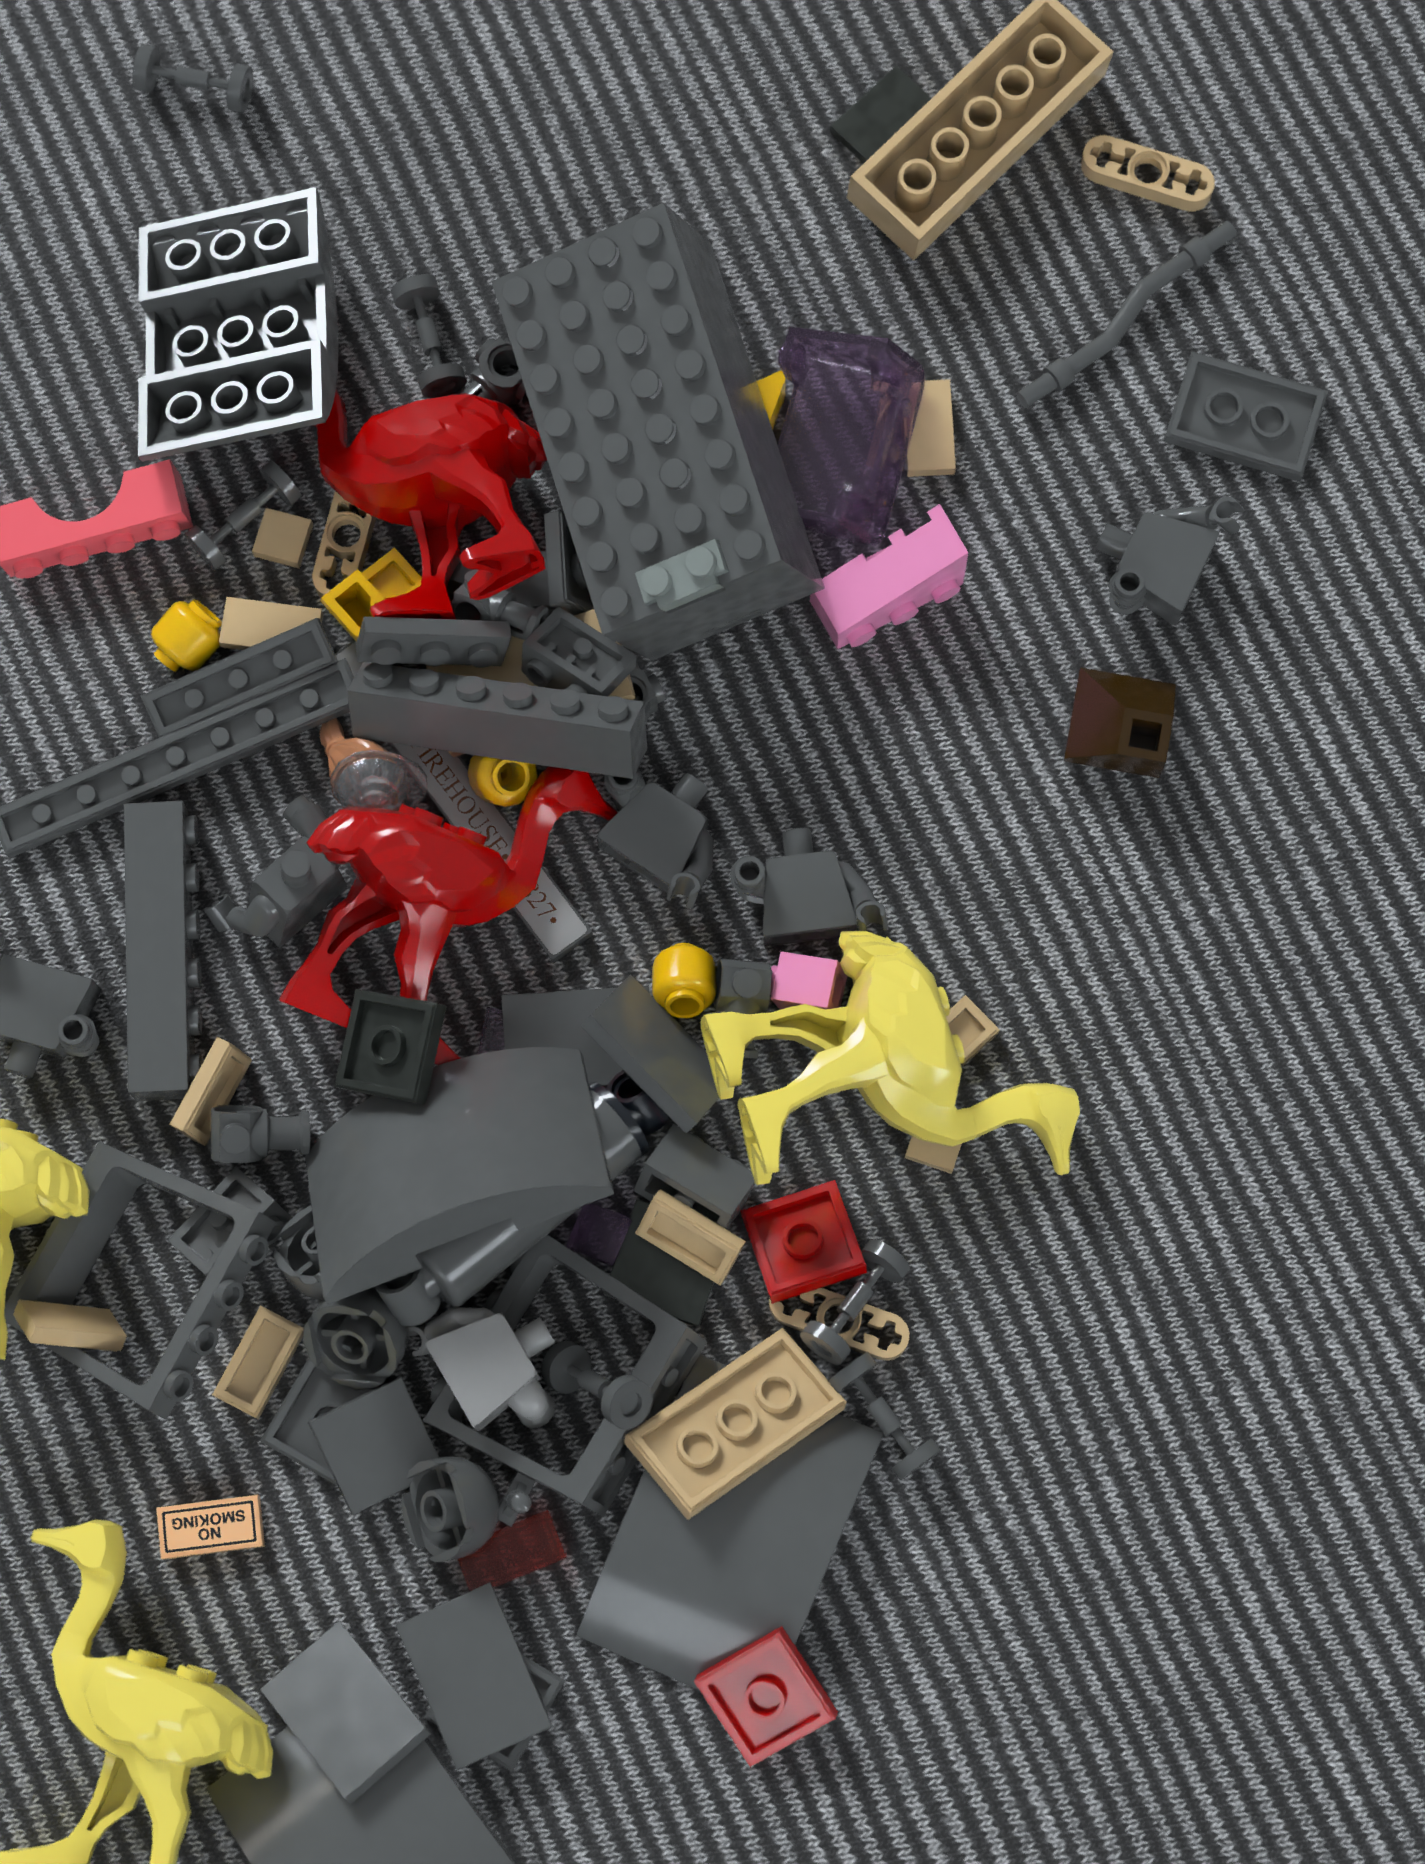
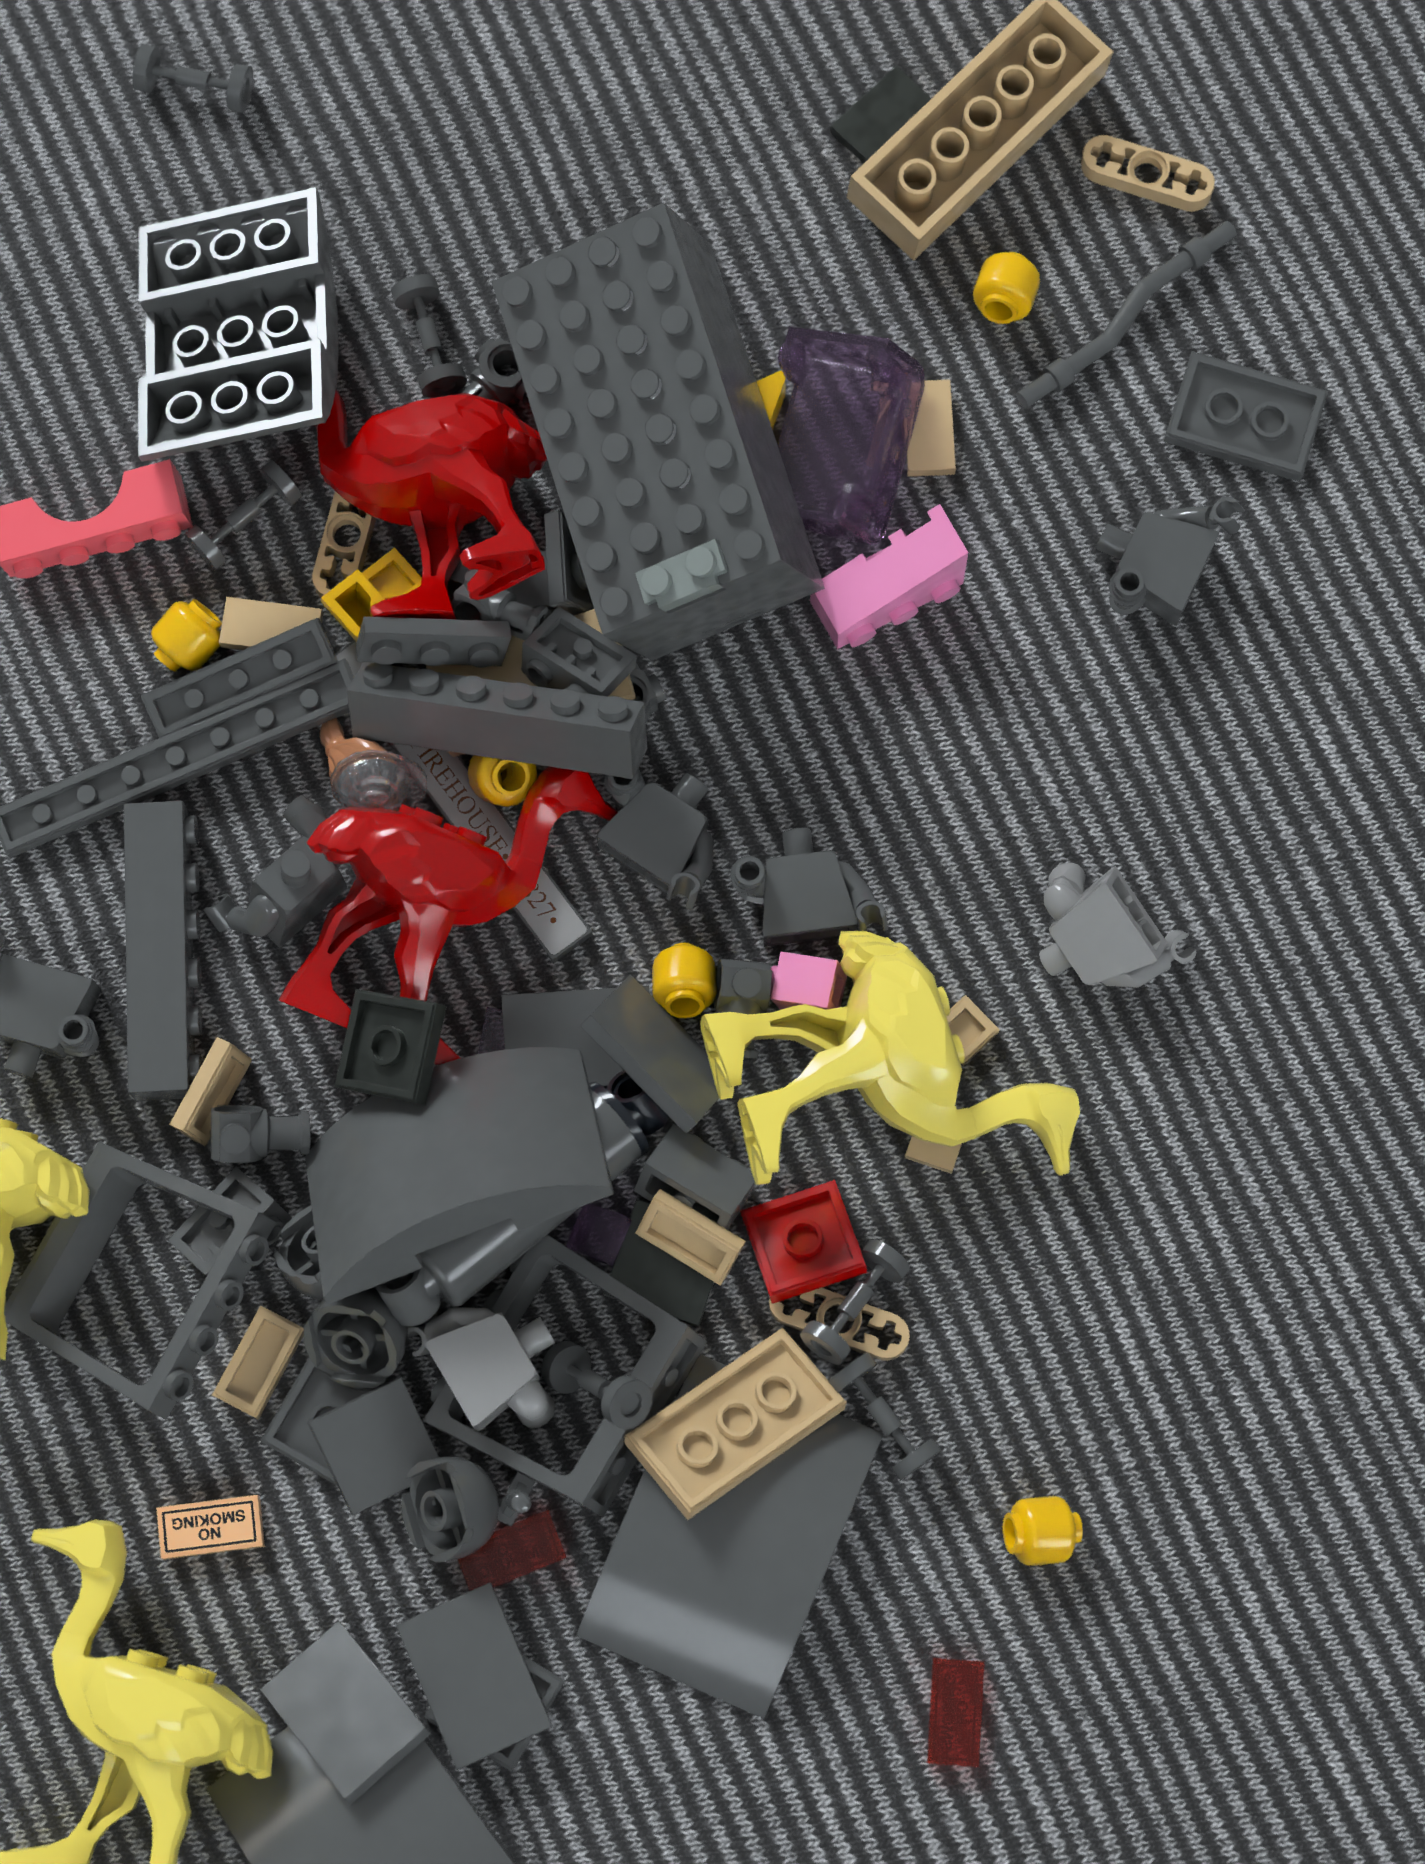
tan tile [13,1299,127,1352] -> none
tan tile [252,508,313,569] -> none
tile [694,1626,838,1767] -> none
dark brown slope [1064,667,1176,778] -> none
none -> clear red tile [926,1658,984,1767]
none -> yellow head [973,252,1040,324]
none -> yellow head [1003,1496,1083,1566]
none -> light grey torso [1039,863,1196,988]

